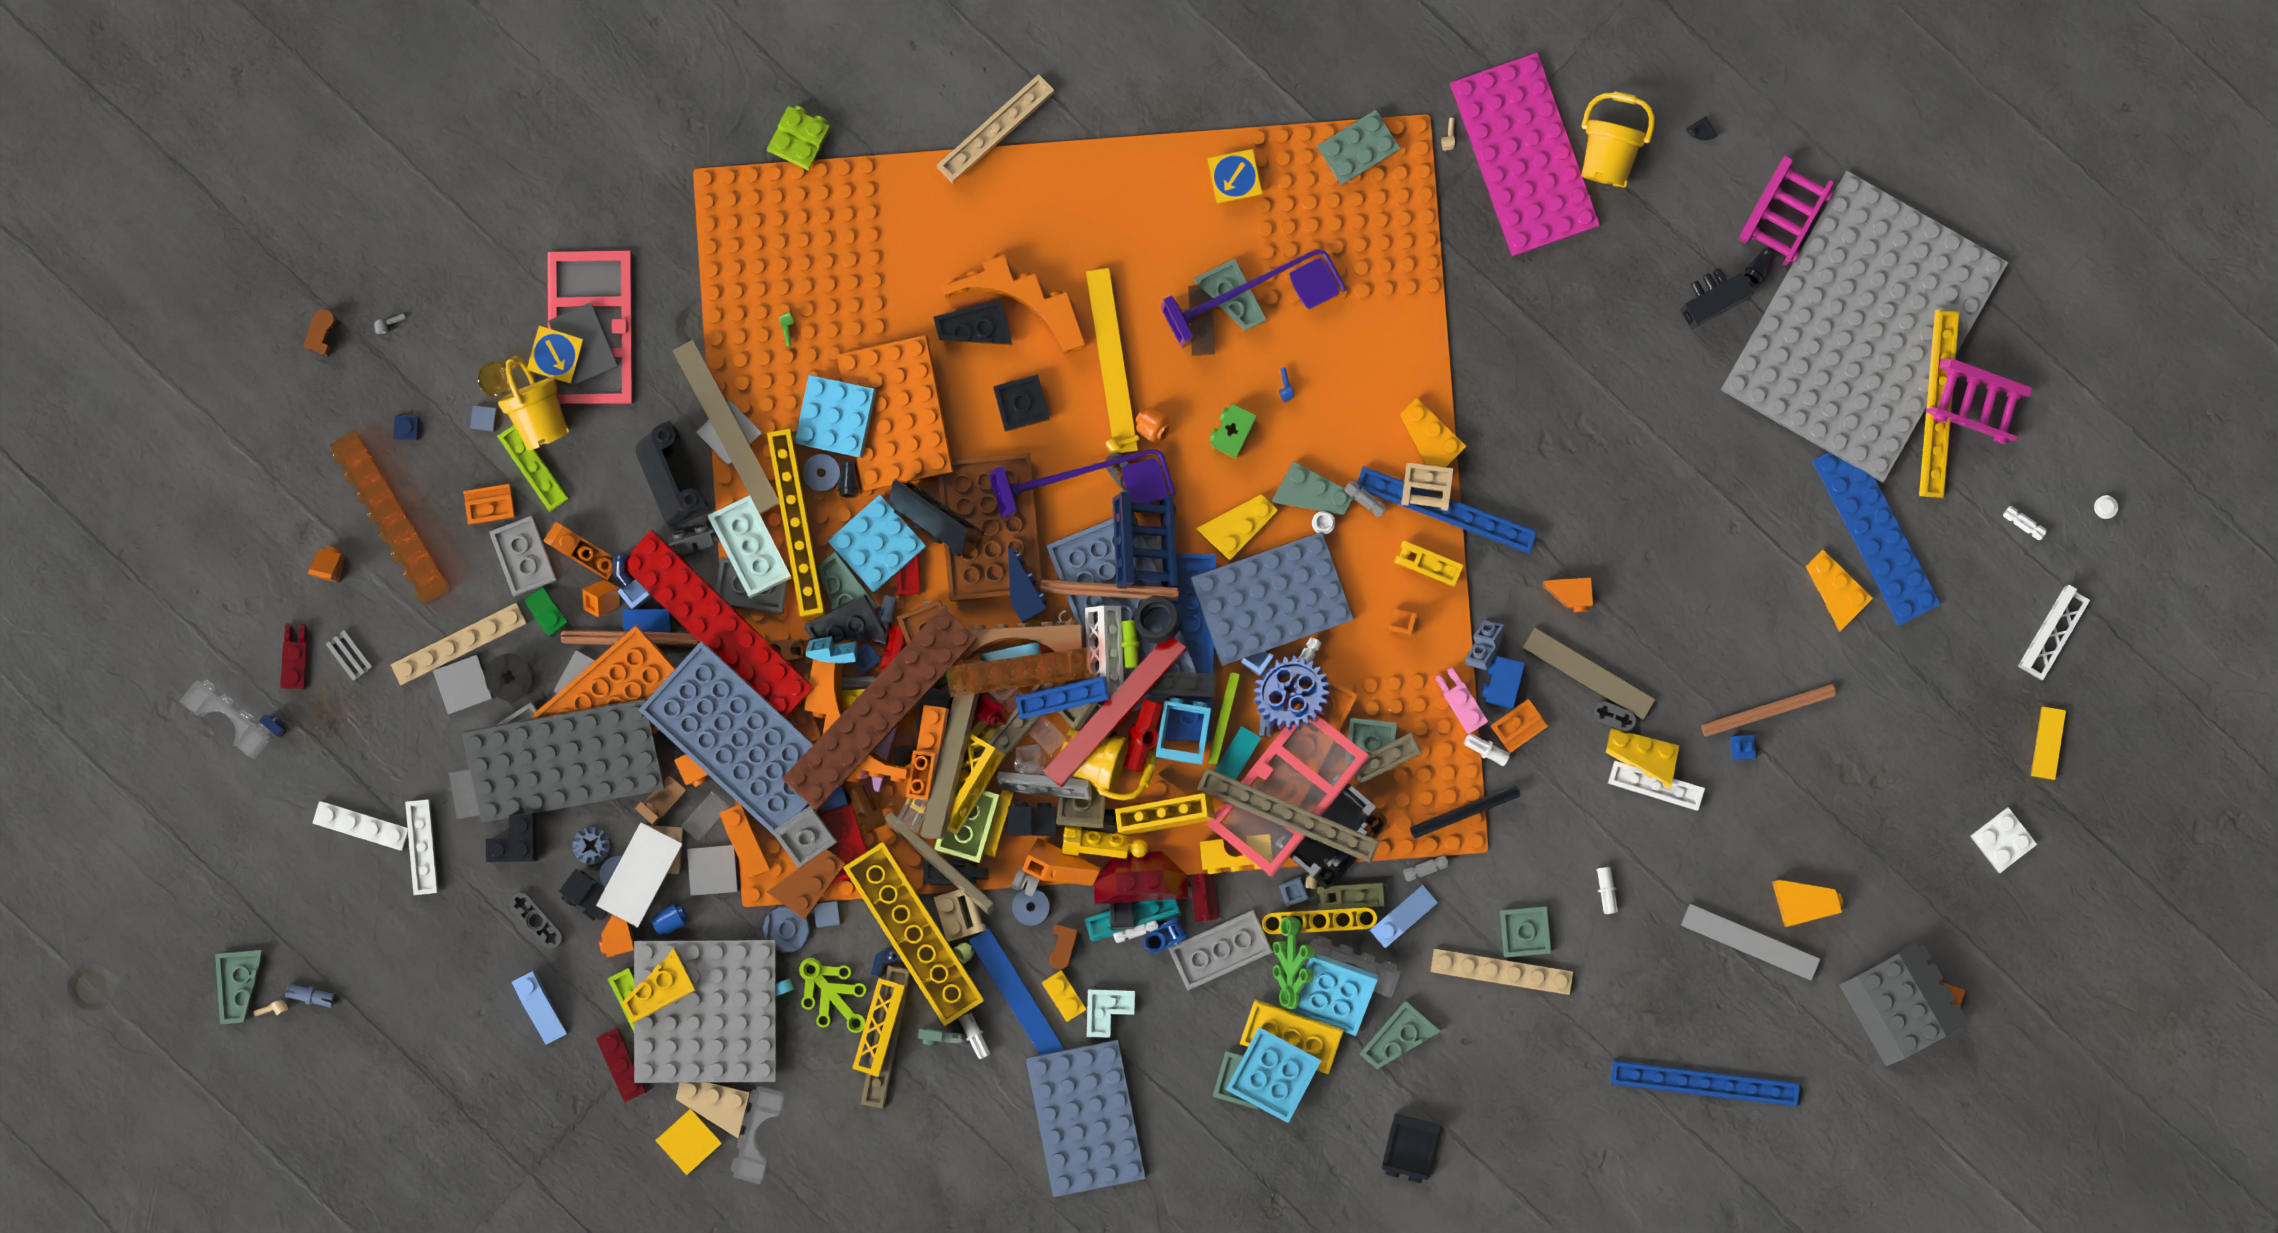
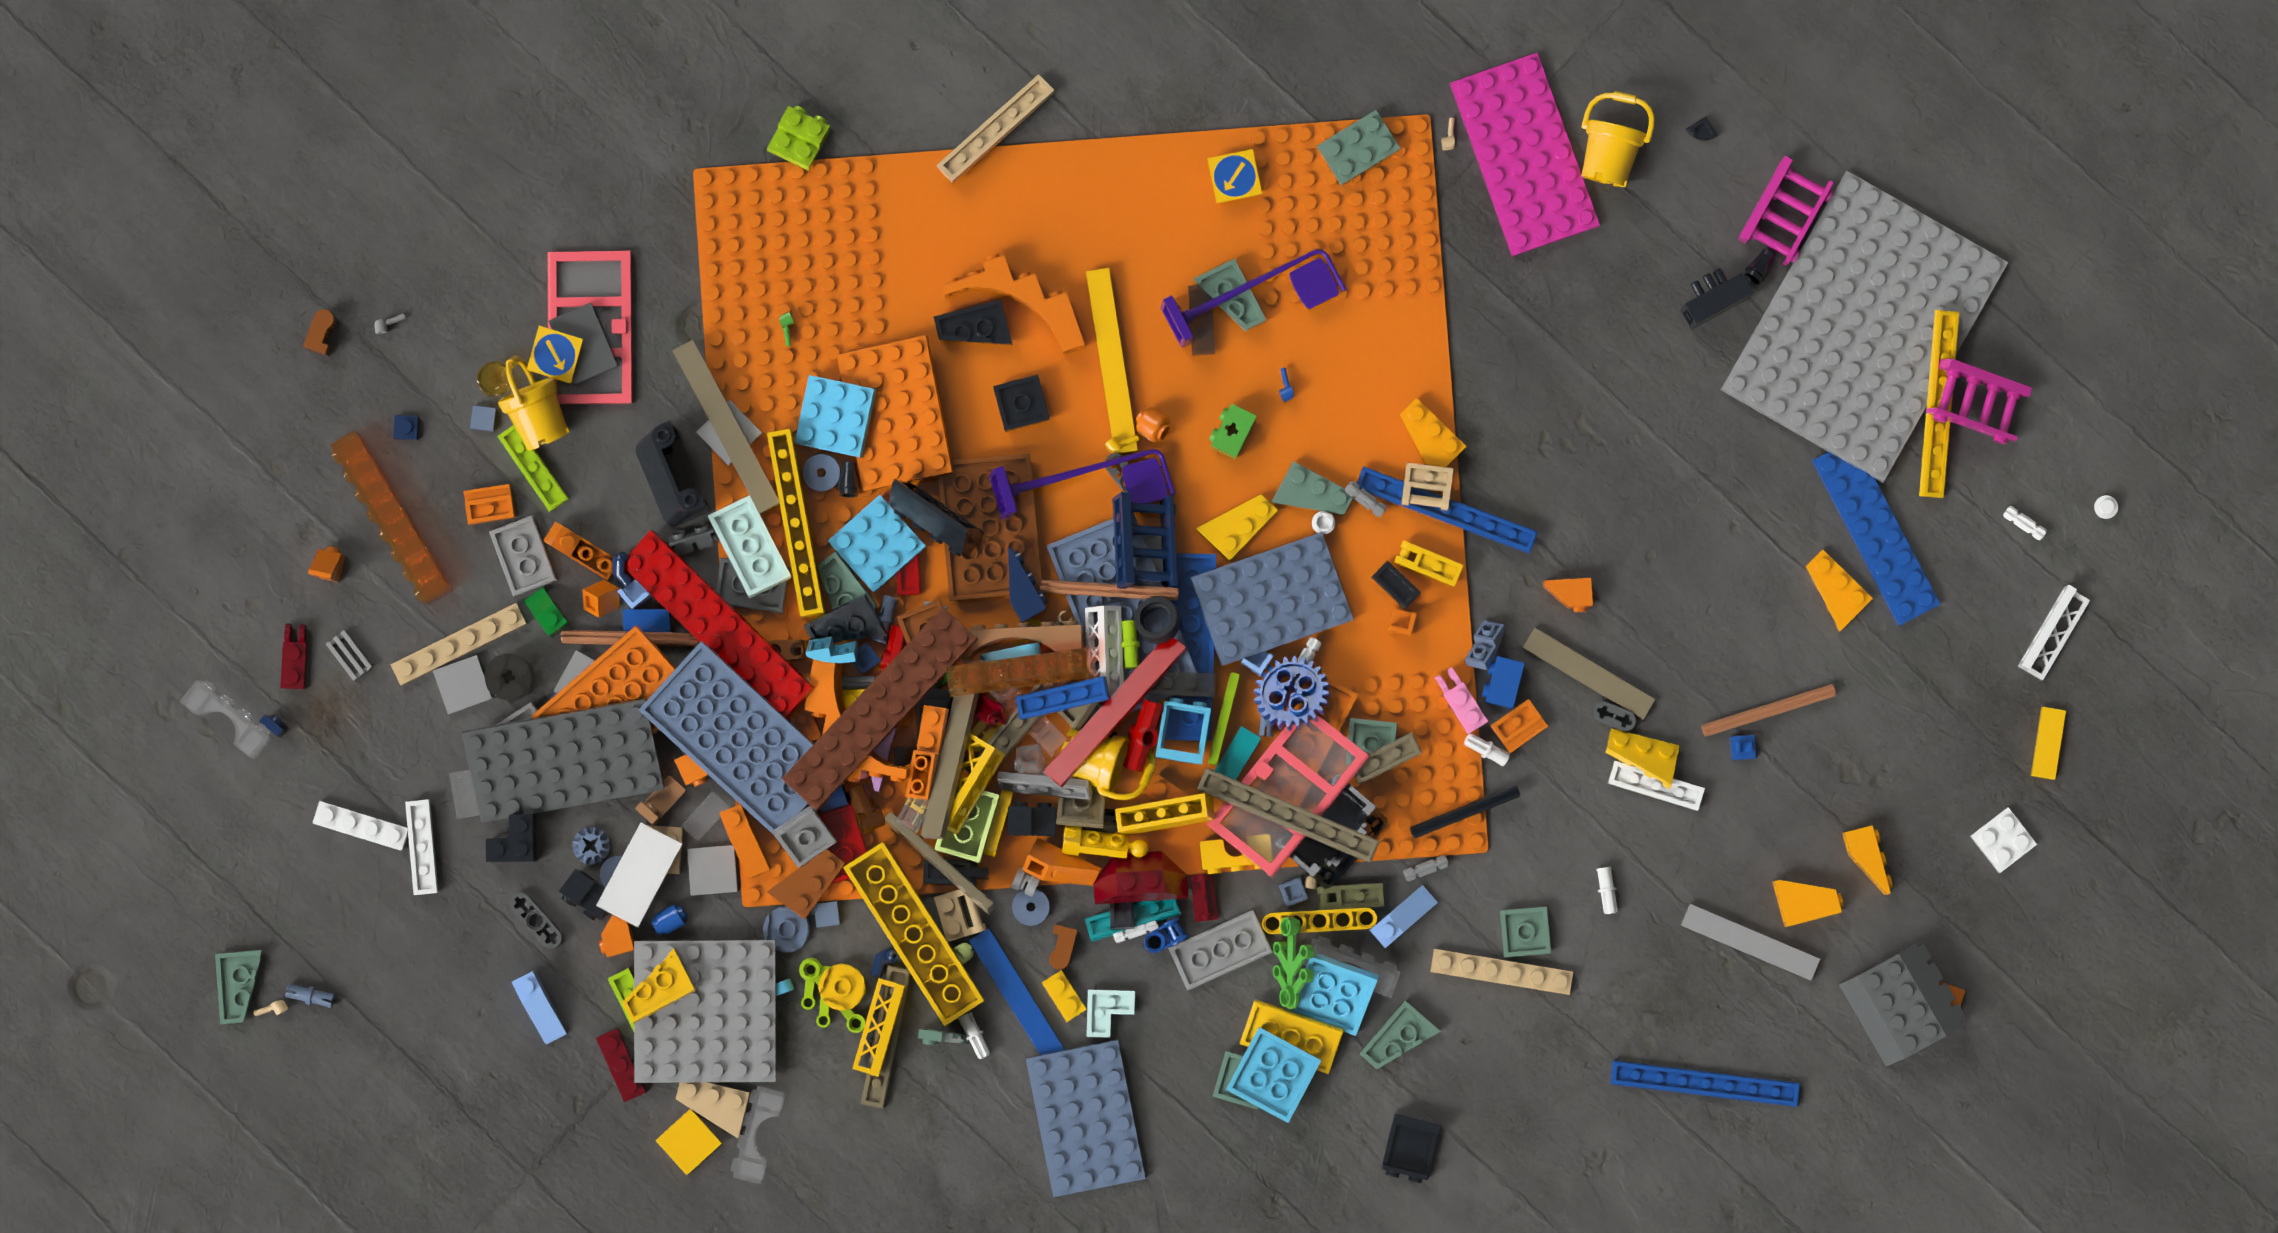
none -> yellow tile [818,964,866,1011]
none -> black tile [1371,560,1421,610]
none -> light orange slope [1842,825,1893,895]

